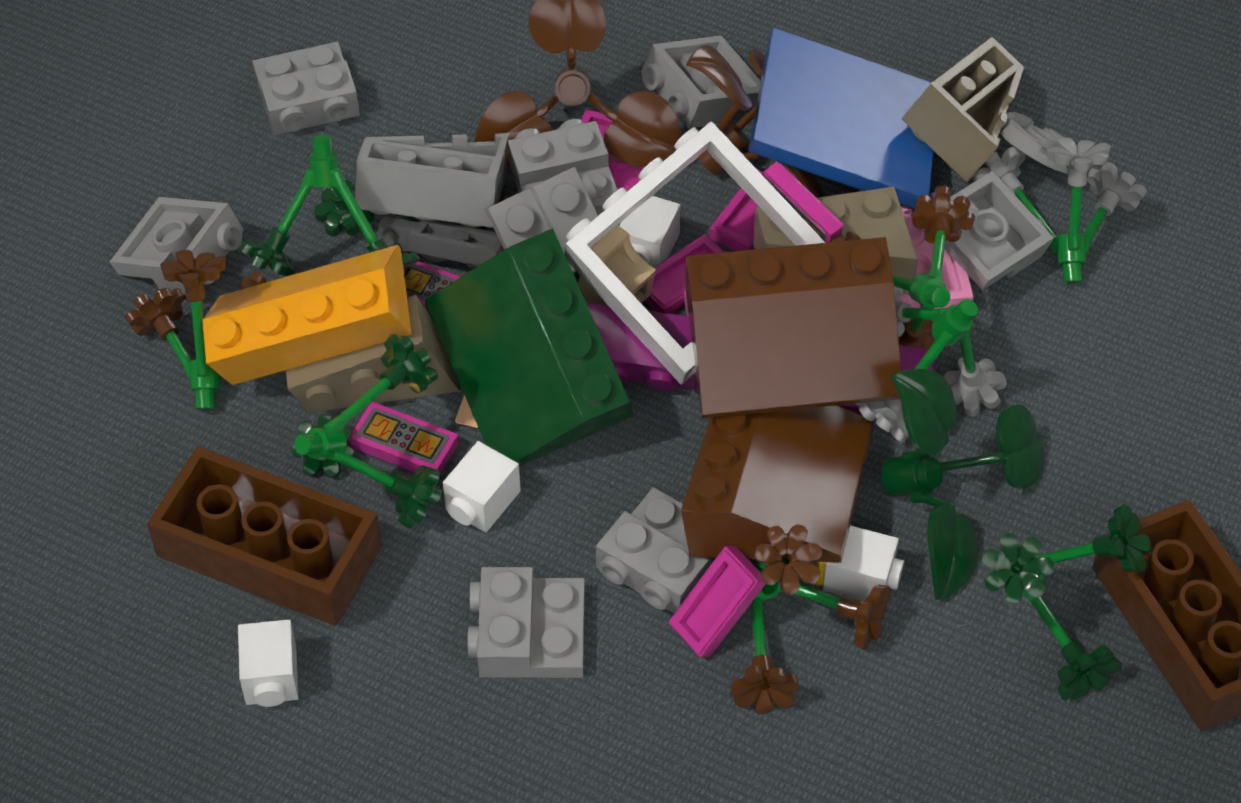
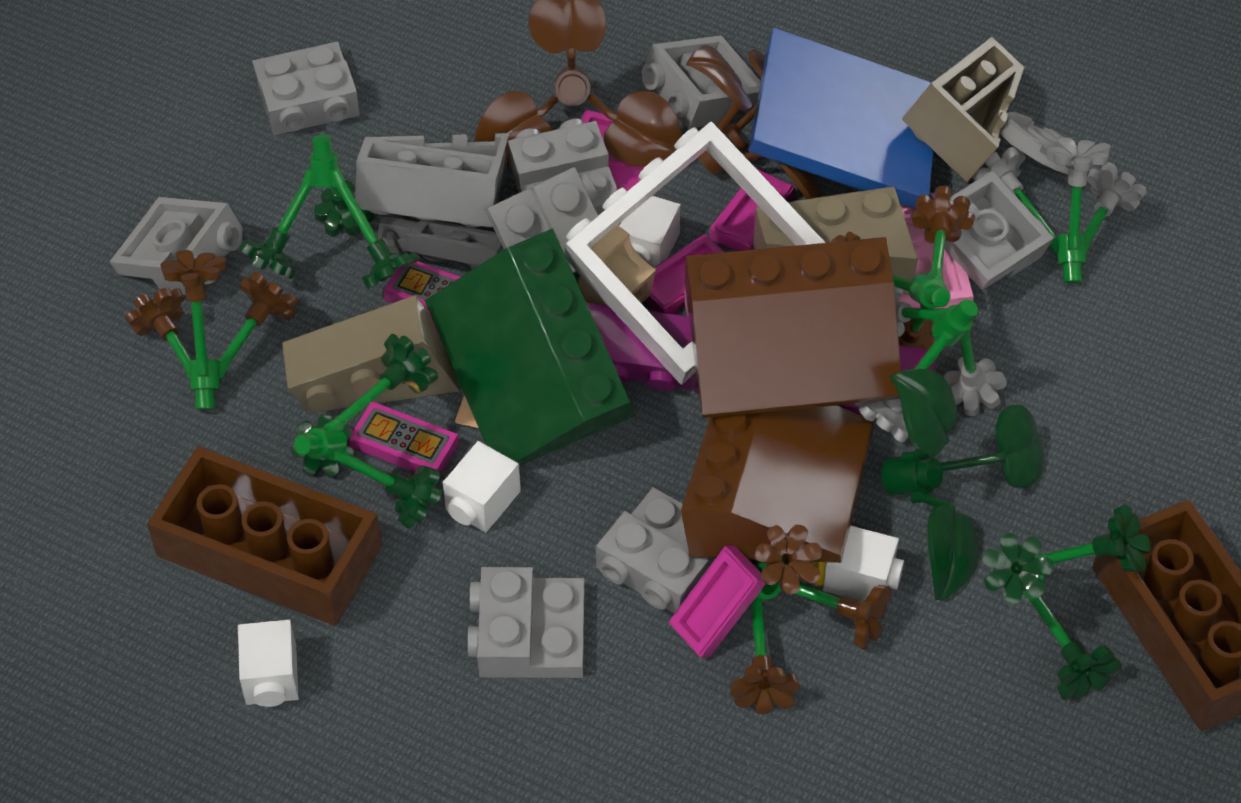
light orange slope [203,245,412,385] -> none
dark pink tile [764,162,843,243] -> none

